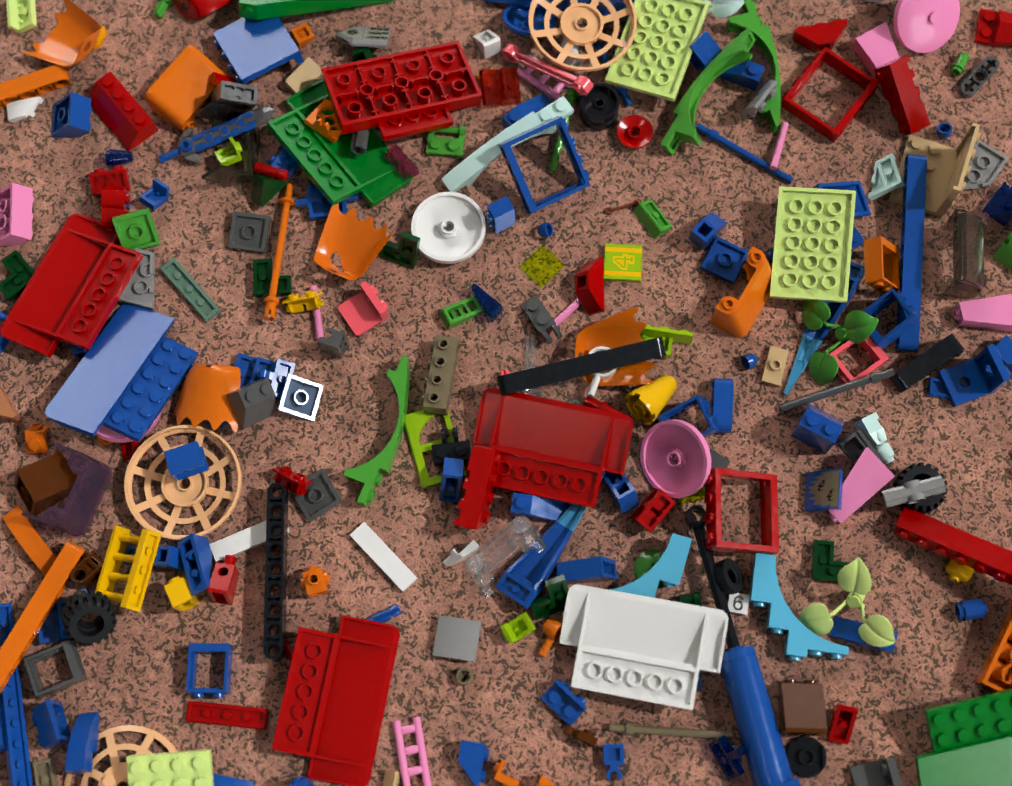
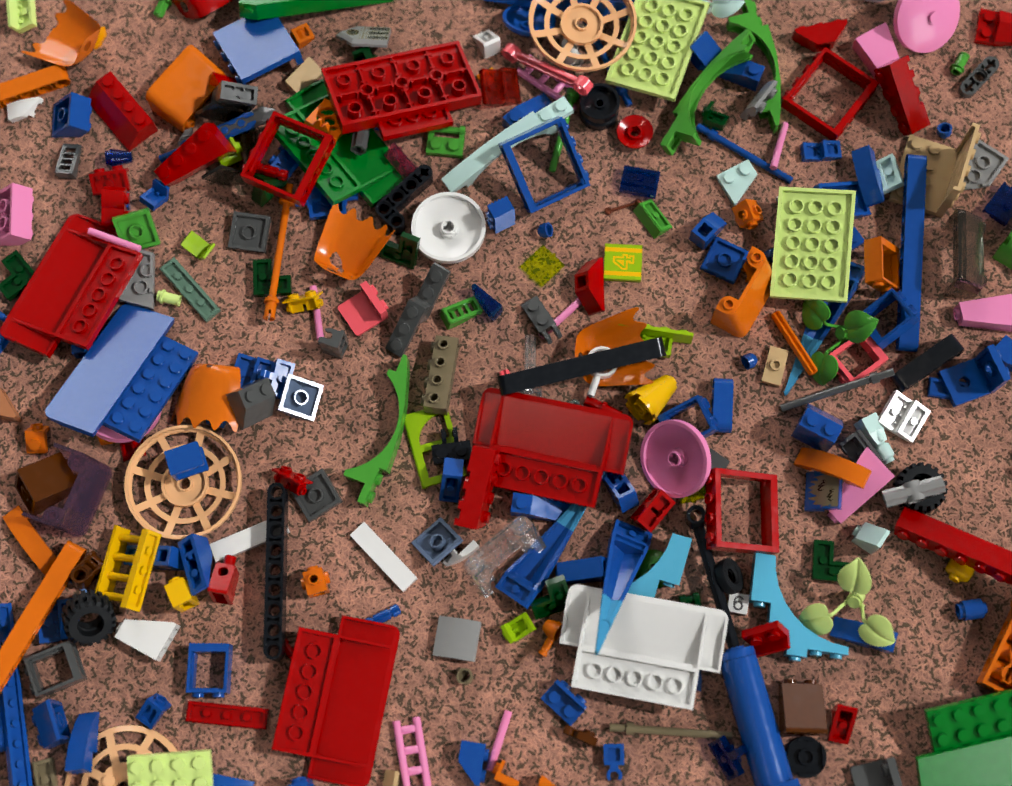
none -> dark grey slope [55,143,82,179]
none -> bright pink bar [88,227,141,252]
none -> white slope [115,619,181,662]
none -> blue bracket [136,693,172,729]
none -> red wedge [154,123,237,186]
none -> yellowish green pin [156,289,182,306]
none -> lime bracket [180,231,216,260]
none -> red window [240,111,336,207]
none -> black beam [375,164,433,235]
none -> dark grey bracket [385,262,451,357]
none -> sand blue slope [411,517,463,567]
none -> bright pink bar [486,710,512,772]
none -> blue plate [595,519,653,655]
none -> clear blue plate [619,165,660,199]
none -> dark green bracket [701,101,730,131]
none -> light aqua wing [716,159,757,206]
none -> orange brick [732,199,764,230]
none -> red bracket [741,620,790,658]
none -> orange axle [771,311,818,376]
none -> orange slope [794,447,872,489]
none -> blue slope [800,140,842,162]
none -> blue slope [851,145,885,207]
none -> light aqua slope [851,522,890,554]
none -> white slope [877,390,931,443]

